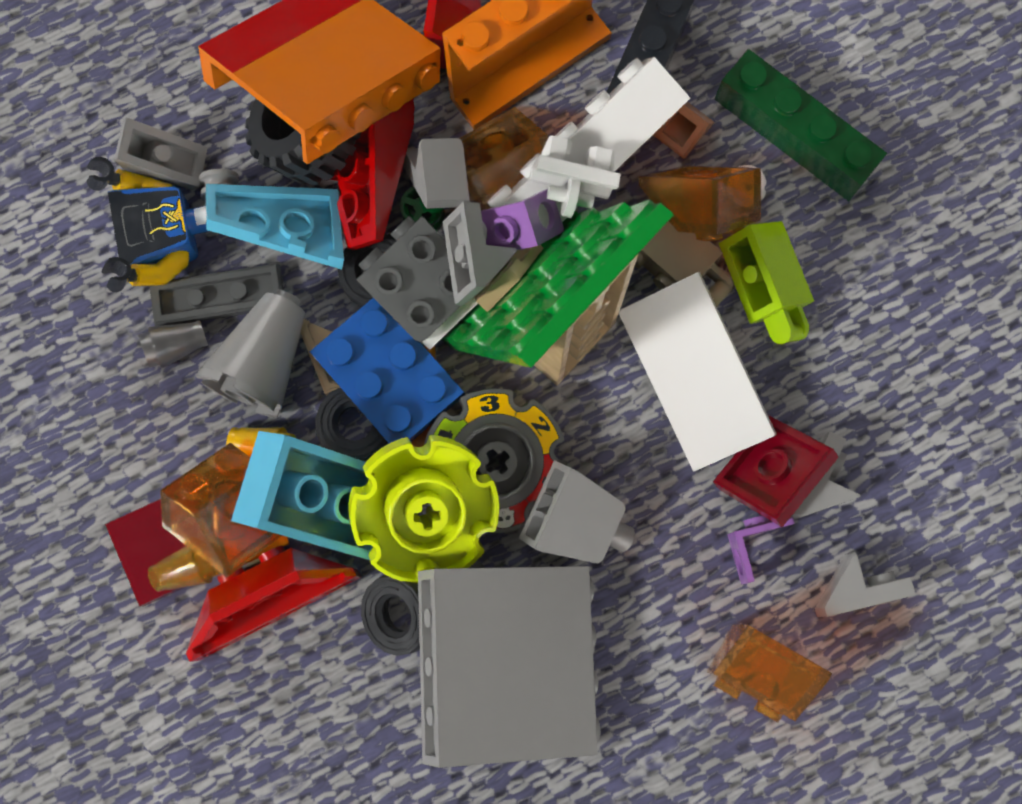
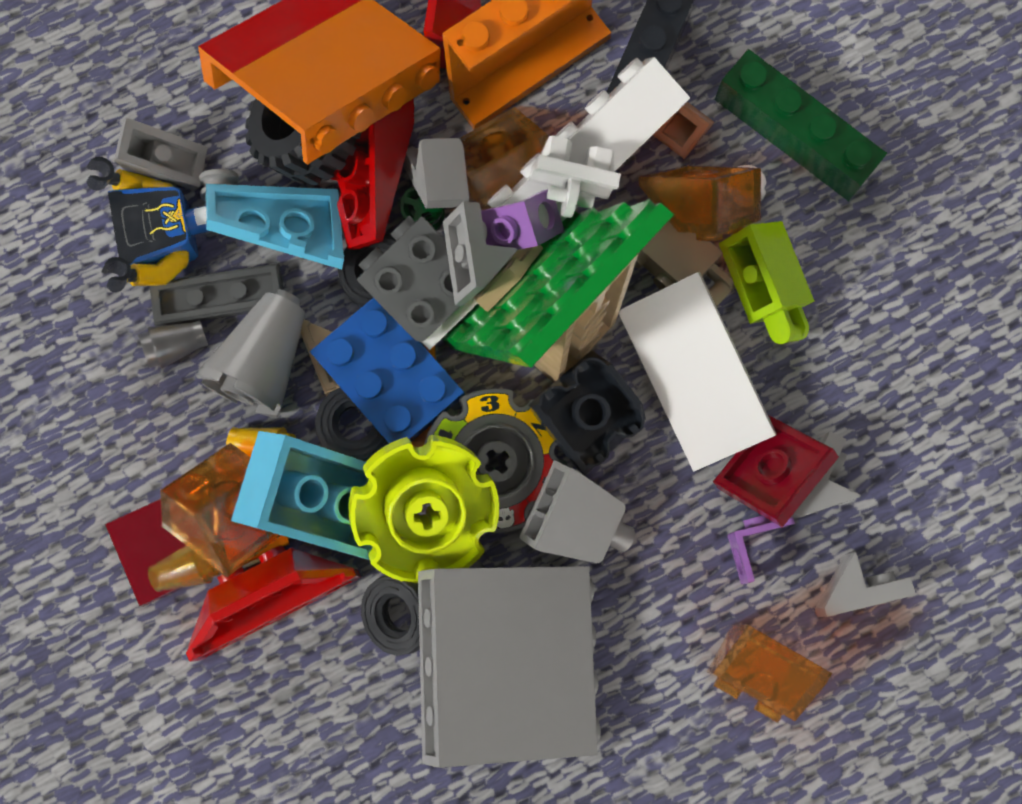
none -> black slope [528,350,646,476]

